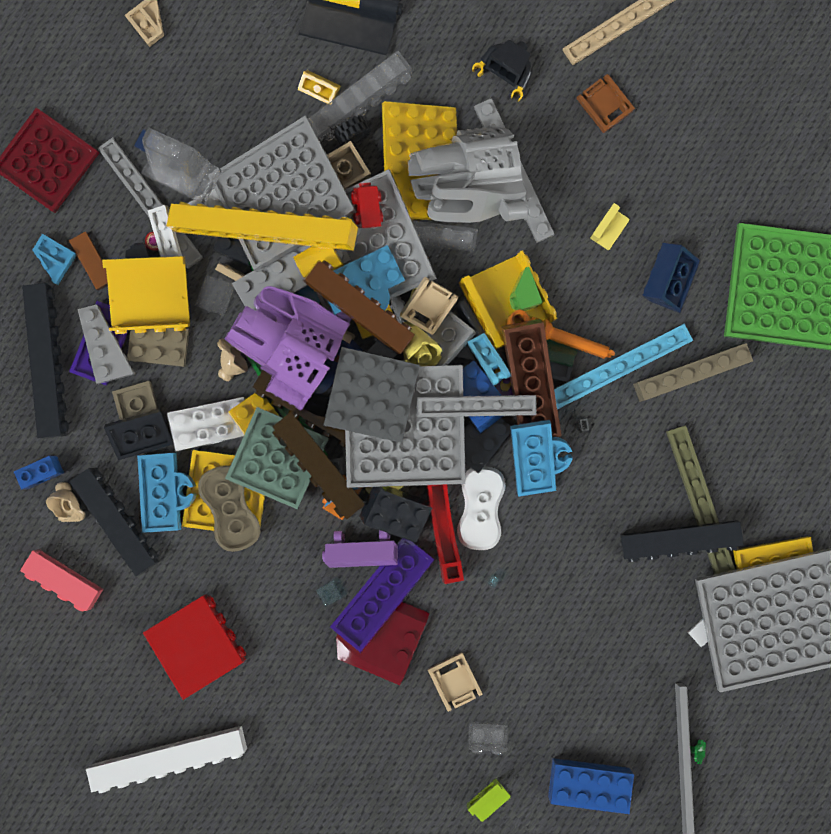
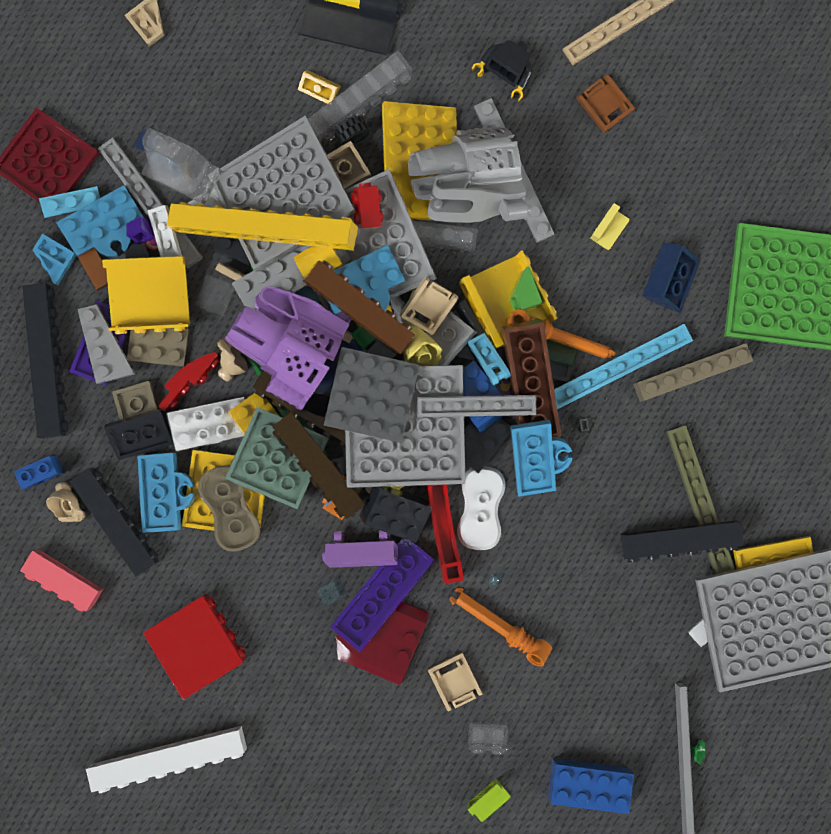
none -> medium azure plate [39,186,100,218]
none -> dark azure plate [56,185,144,257]
none -> dark purple plate [126,217,155,243]
none -> red slope [158,352,221,412]
none -> green plate [351,326,376,349]
none -> orange piece [450,588,552,667]

